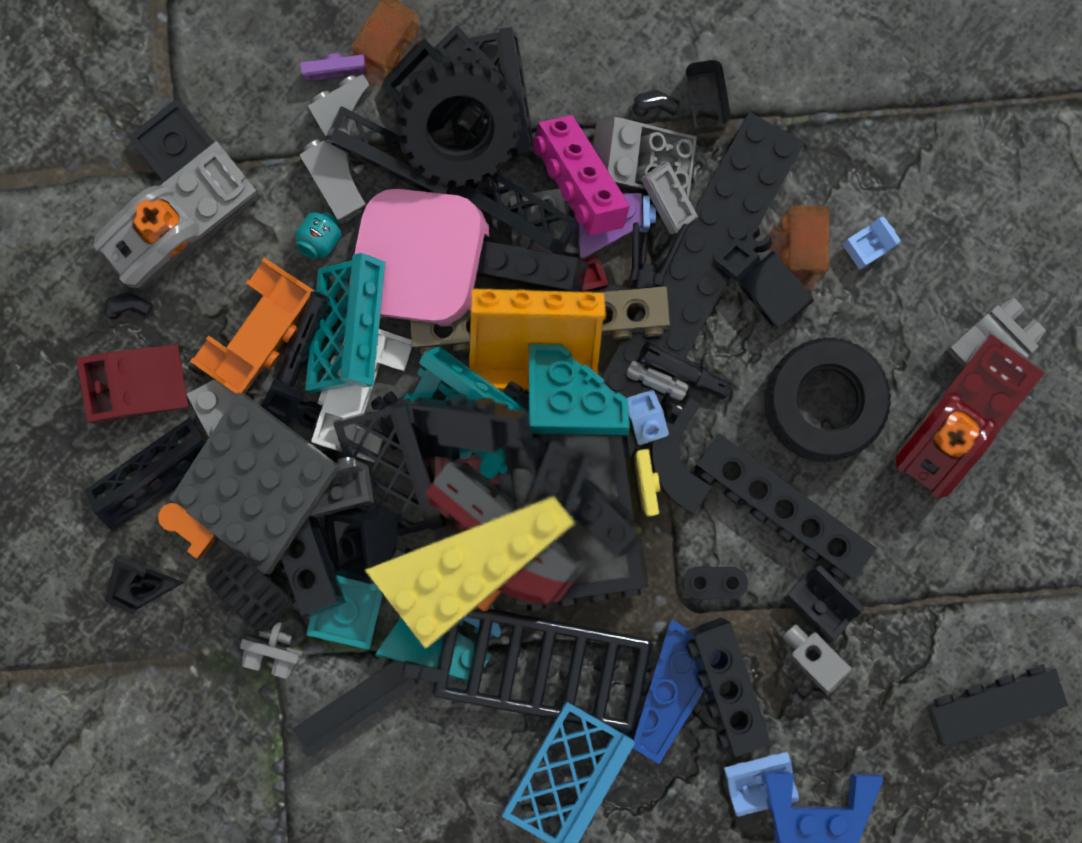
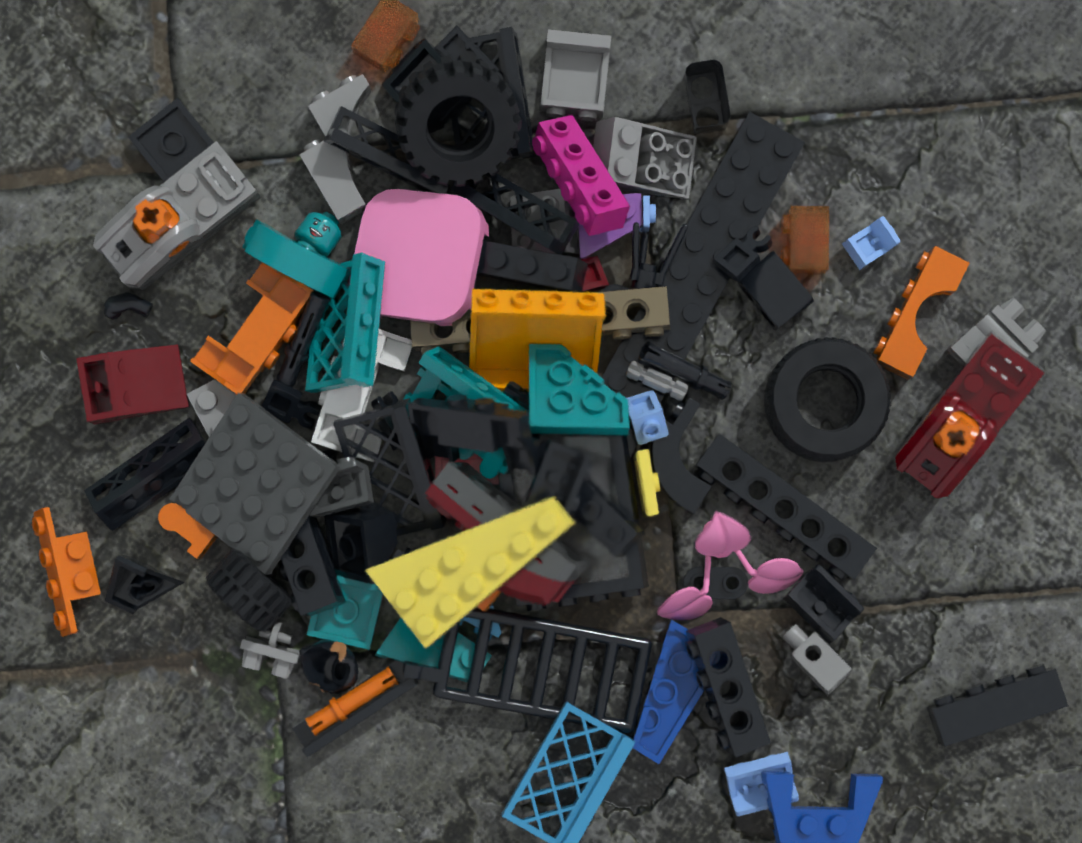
medium lavender plate [300,53,367,82] -> none
black arm [632,90,681,117] -> none
light grey plate [641,161,698,234] -> none
none -> orange bracket [32,507,101,637]
none -> teal arch [242,219,348,298]
none -> black hair [299,639,359,694]
none -> orange pin [305,666,399,736]
none -> light grey panel [540,29,611,121]
none -> bright pink plant [657,512,804,620]
none -> orange arch [873,246,970,380]

